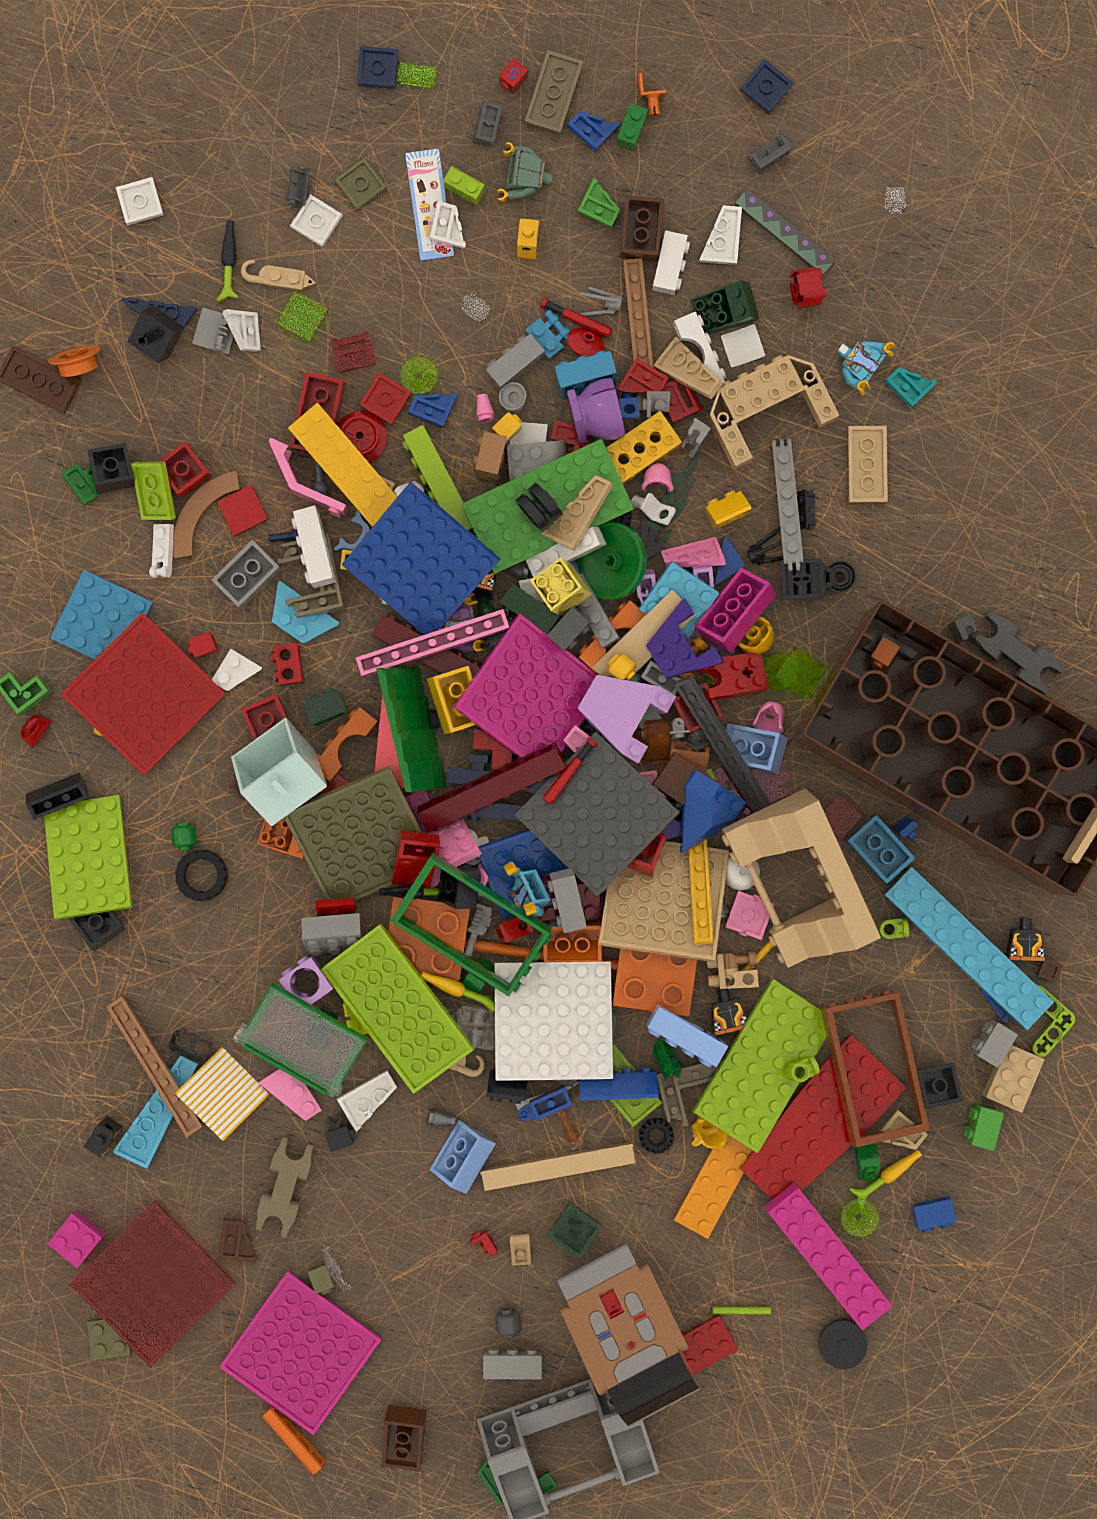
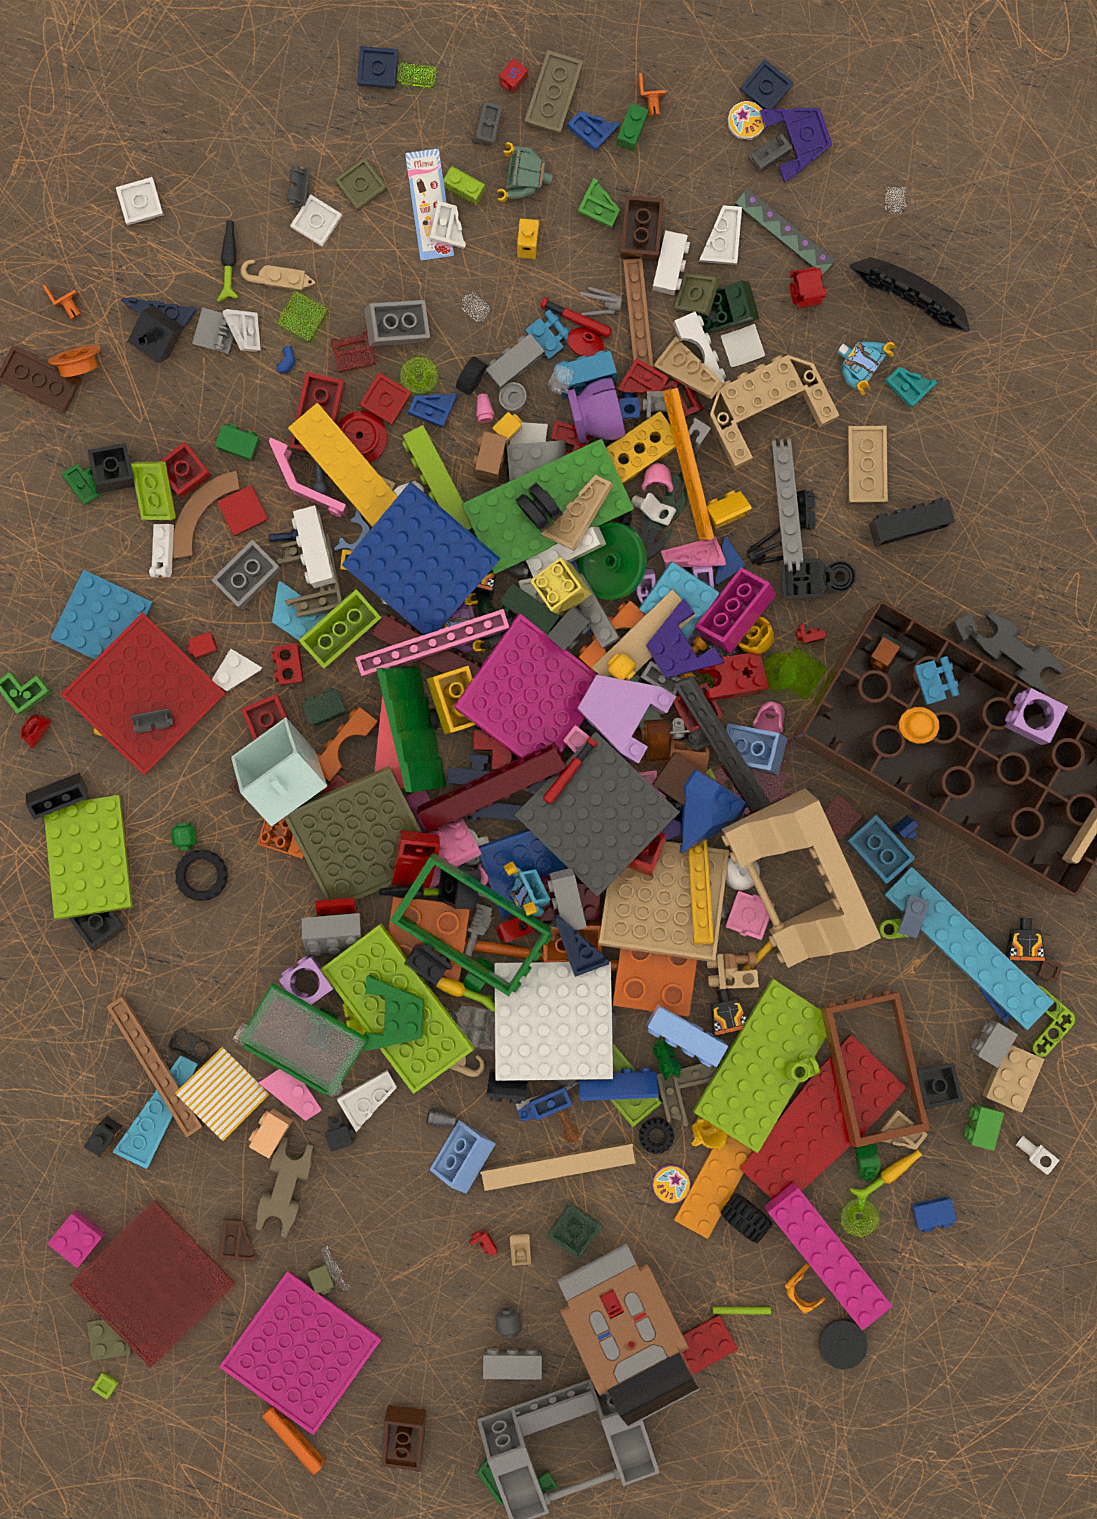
none -> orange bracket [43,285,81,320]
none -> lime tile [91,1372,119,1400]
none -> dark grey hinge [131,708,173,734]
none -> green brick [215,424,261,462]
none -> light nougat brick [249,1108,293,1158]
none -> blue arm [277,346,295,374]
none -> lime slope [298,589,381,668]
none -> green wing [363,975,424,1051]
none -> light grey brick [364,300,430,347]
none -> black bracket [404,943,453,986]
none -> black tyre [456,357,487,395]
none -> clear bracket [548,364,575,394]
none -> dark blue wing [554,915,610,977]
none -> tile [652,1165,691,1204]
none -> light orange tile [663,388,714,540]
none -> olive tile [674,273,720,316]
none -> black tyre [720,1193,773,1243]
none -> tile [728,101,764,140]
none -> dark purple wing [759,108,832,183]
none -> light orange helmet [785,1263,826,1314]
none -> red bracket [796,624,826,645]
none -> black brick [850,257,970,332]
none -> black brick [869,498,955,547]
none -> sand blue slope [898,895,929,938]
none -> light orange hat [899,707,939,744]
none -> dark azure plate [914,656,960,705]
none -> lavender brick [1005,688,1068,745]
none -> white bracket [1016,1136,1059,1175]

